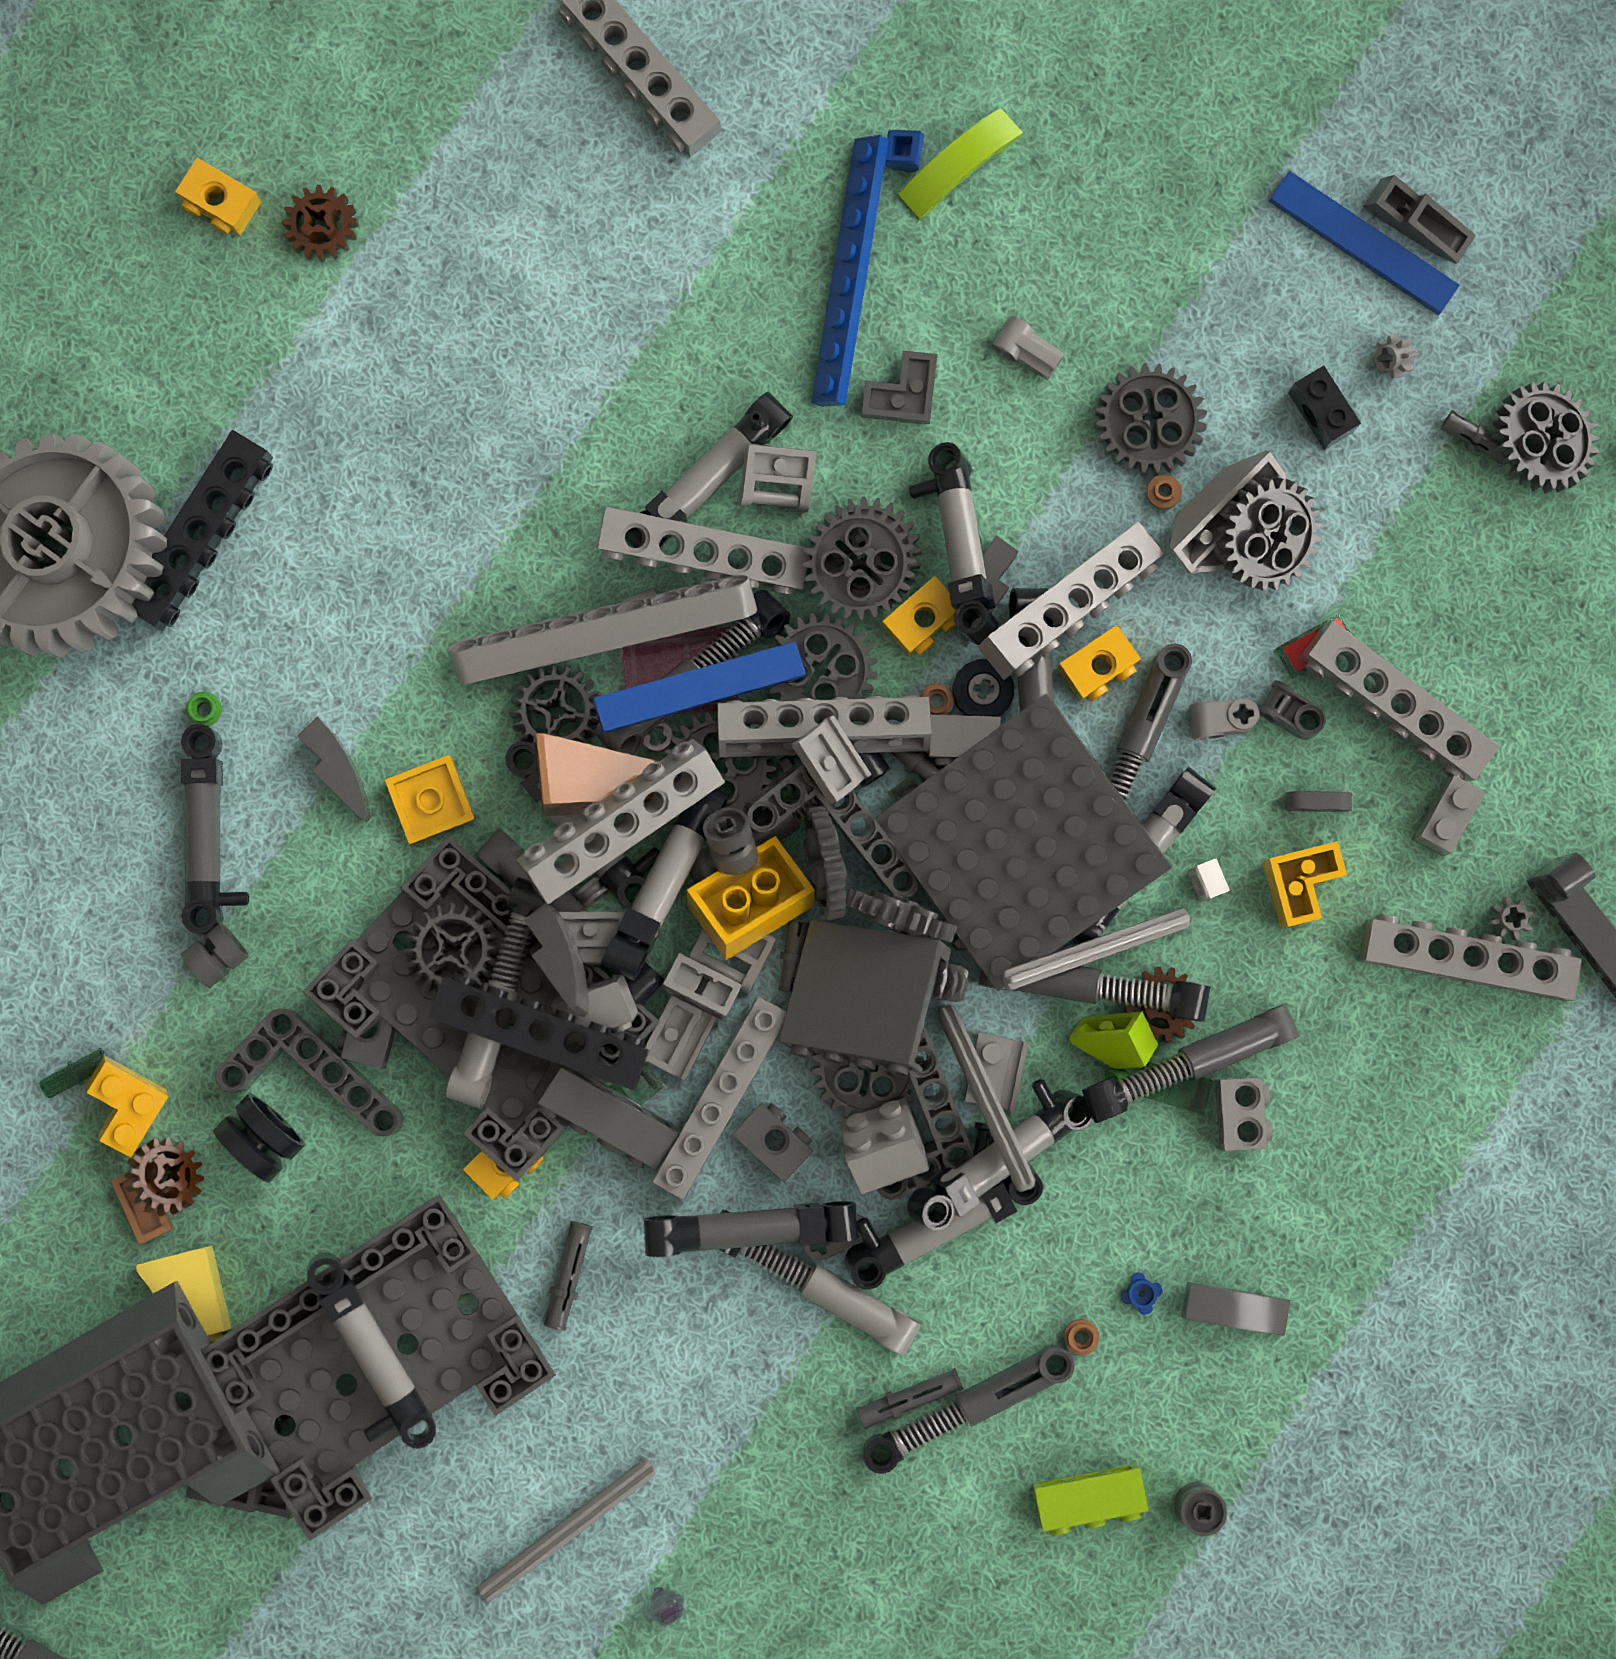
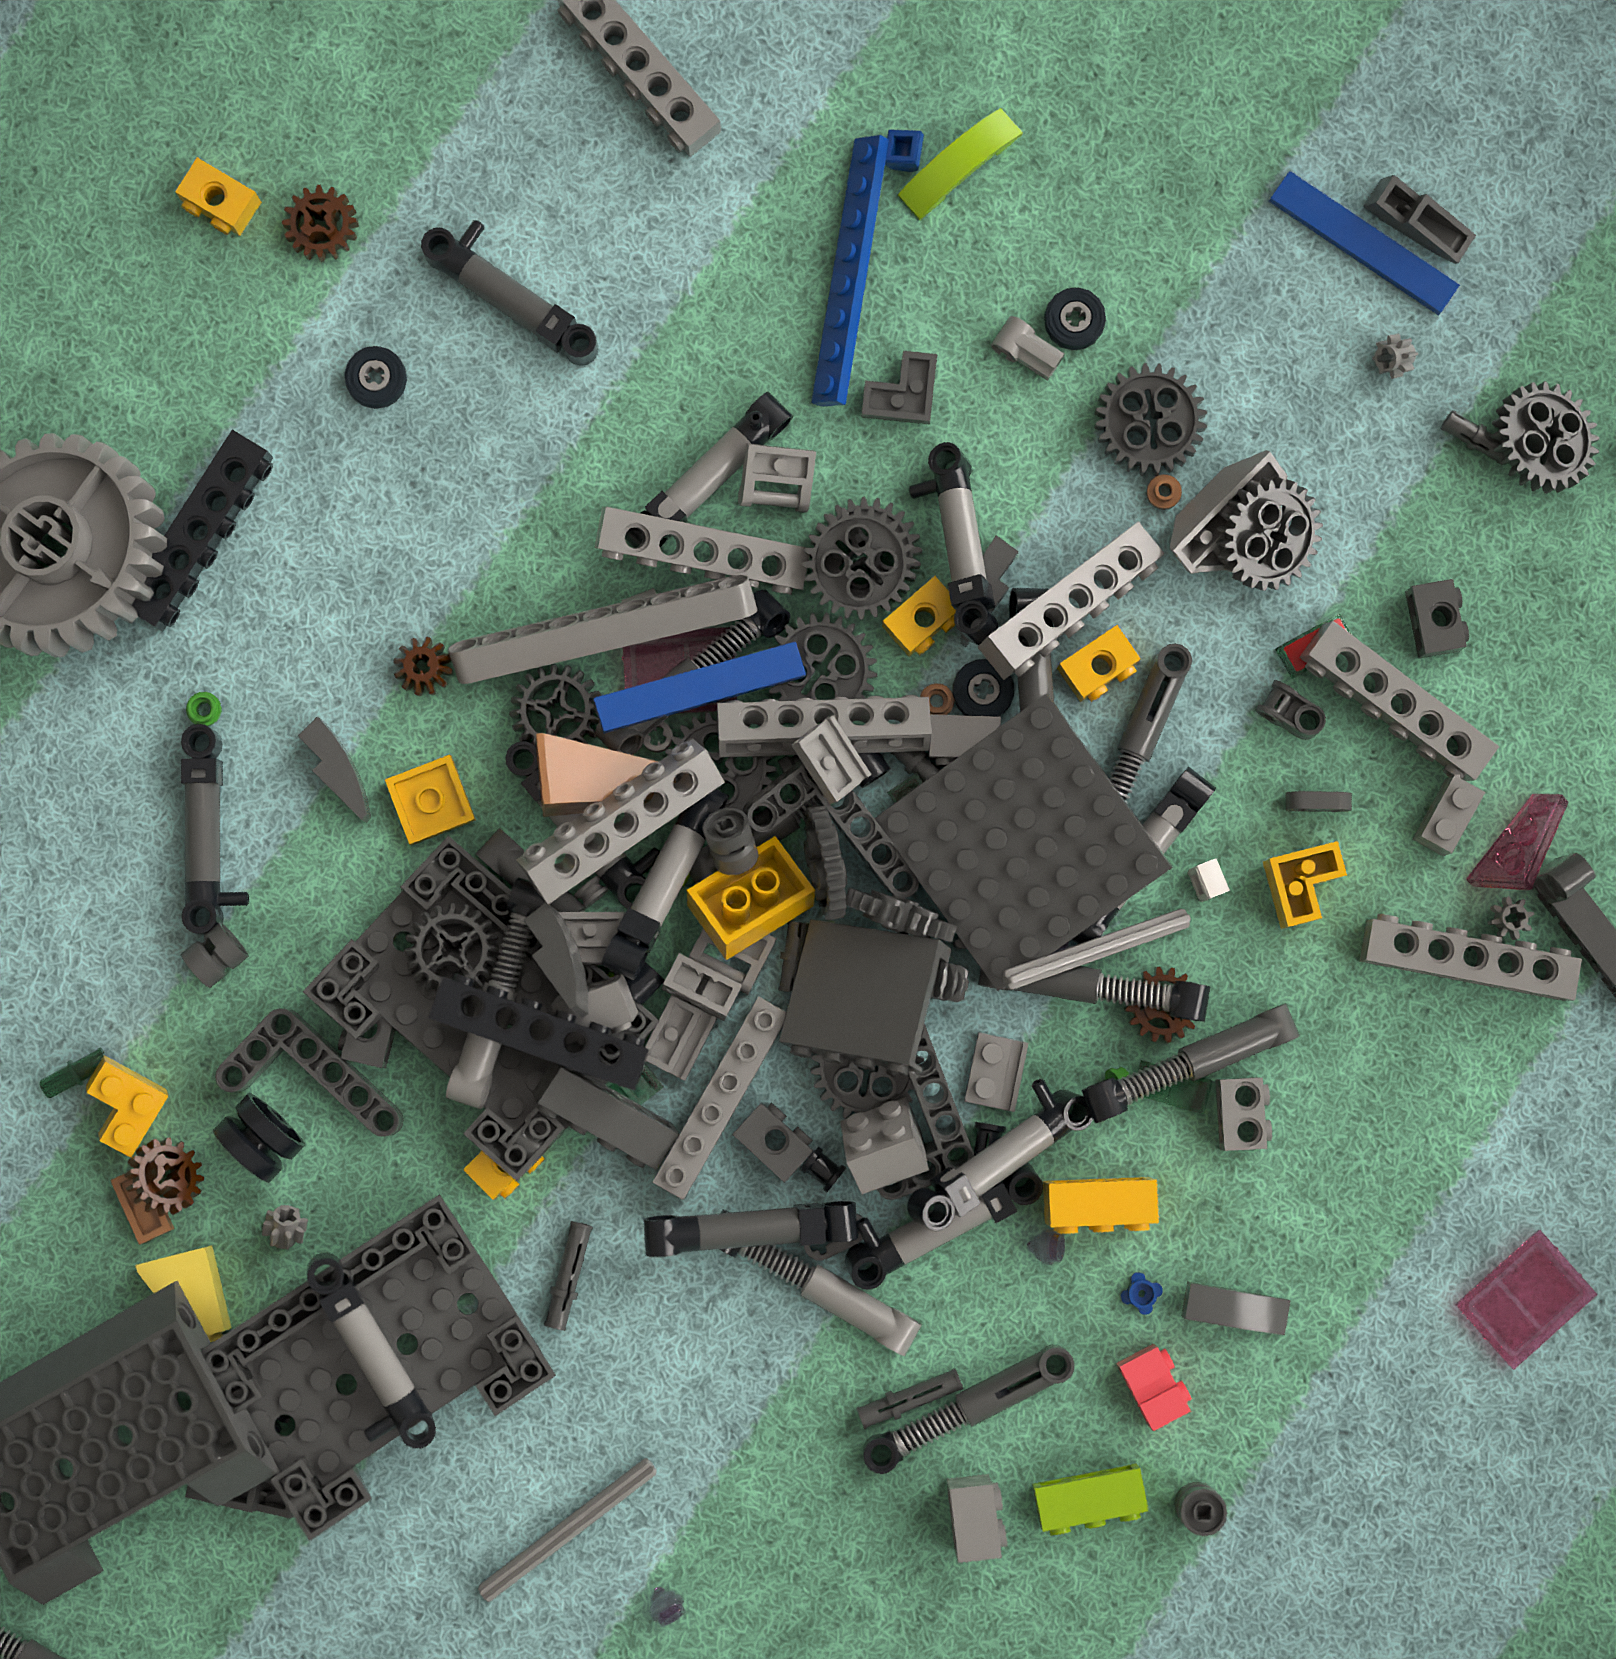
light grey axle [938,1005,1035,1192] -> none
medium nougat plate [1063,1319,1099,1355] -> none
lime slope [1069,1011,1158,1069] -> none
light grey piece [1189,698,1259,740] -> none
black brick [1288,365,1361,450] -> none
none -> light grey gear [262,1205,308,1250]
none -> black bush [344,346,407,409]
none -> reddish brown gear [393,637,453,696]
none -> piece [421,220,598,366]
none -> black bush [800,1147,846,1193]
none -> light grey brick [946,1474,1007,1563]
none -> plate [1027,1229,1065,1265]
none -> yellow brick [1043,1177,1159,1234]
none -> black bush [1044,287,1106,350]
none -> coral brick [1116,1344,1192,1431]
none -> dark grey brick [1405,579,1469,659]
none -> clear pink piece [1455,1229,1598,1370]
none -> clear pink wing [1466,794,1569,890]

